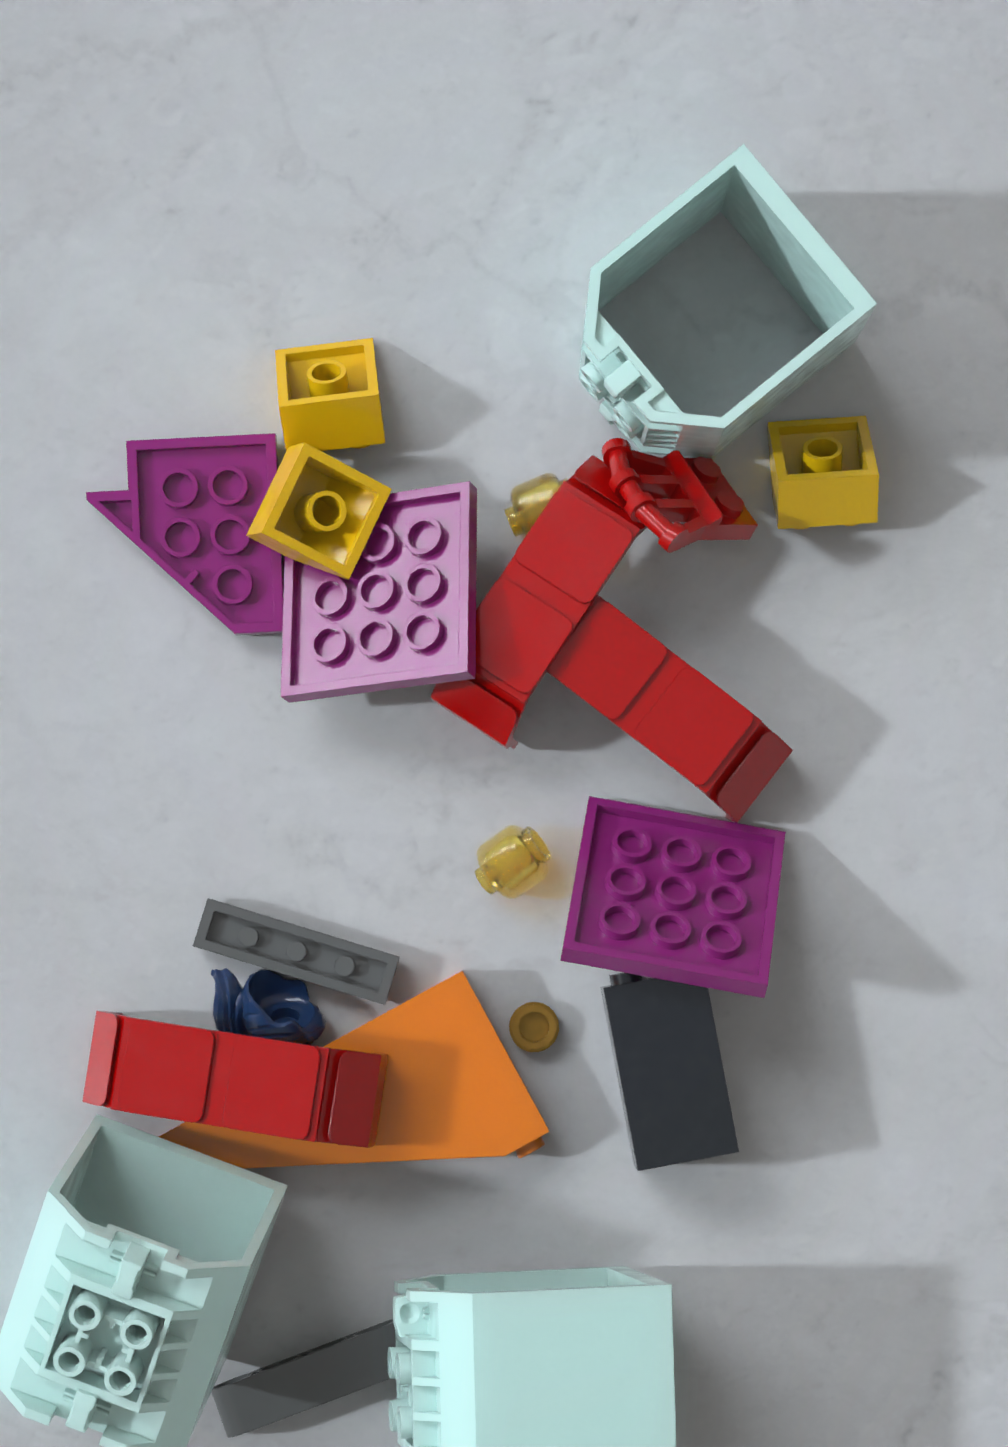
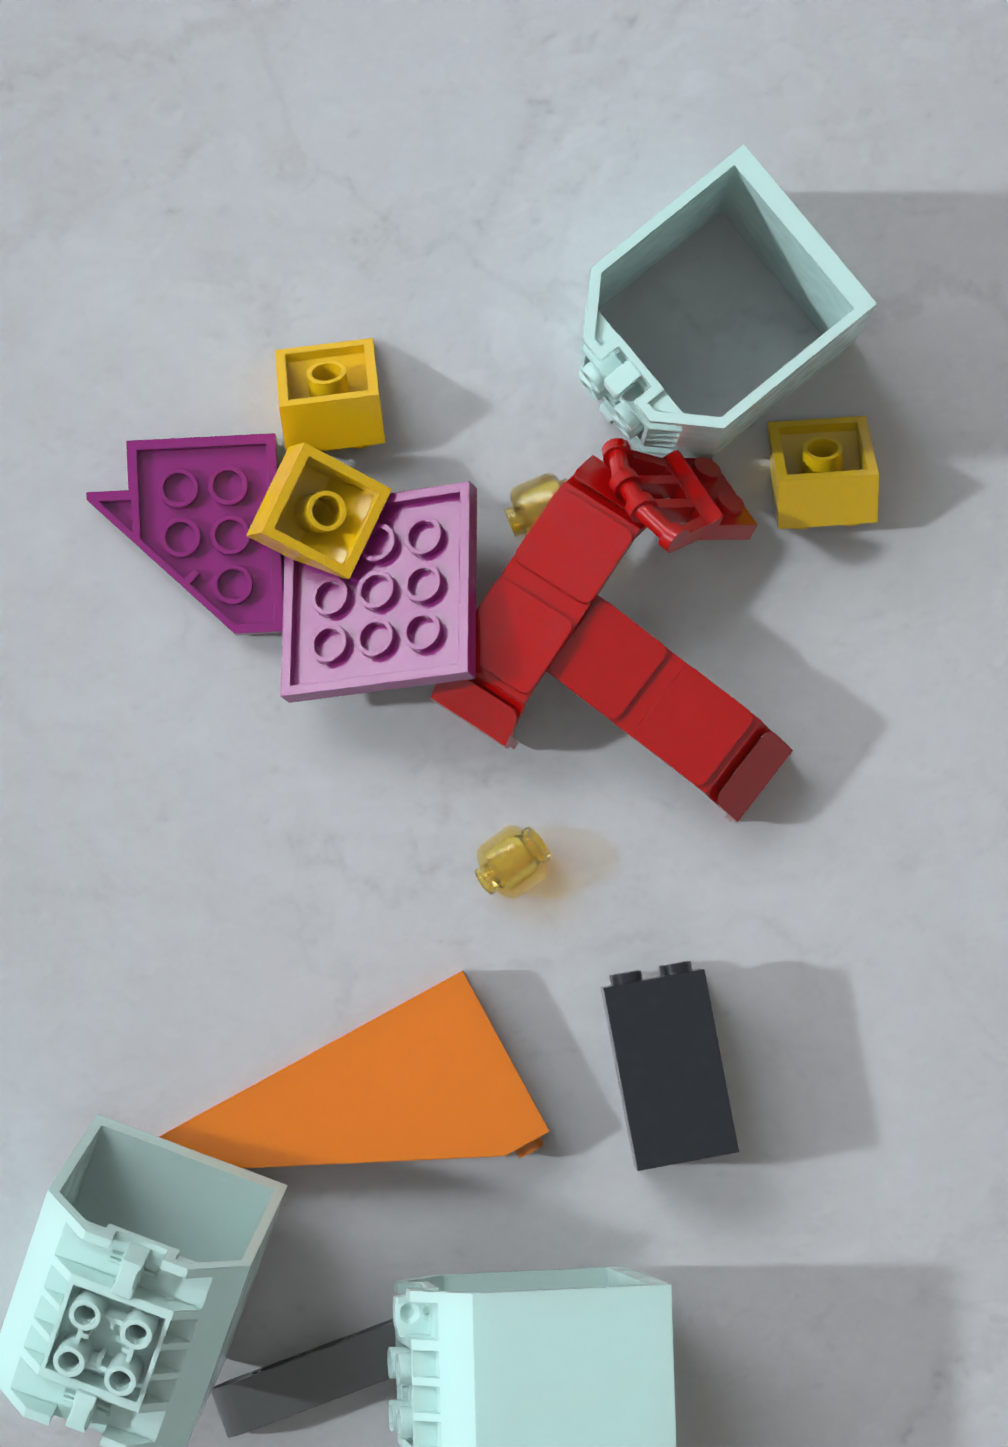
red windscreen [82,1011,388,1148] -> none
dark grey plate [193,898,400,1005] -> none
dark blue hair [211,968,326,1045] -> none
pearl gold tile [509,1002,559,1052] -> none
magenta plate [560,796,786,998] -> none

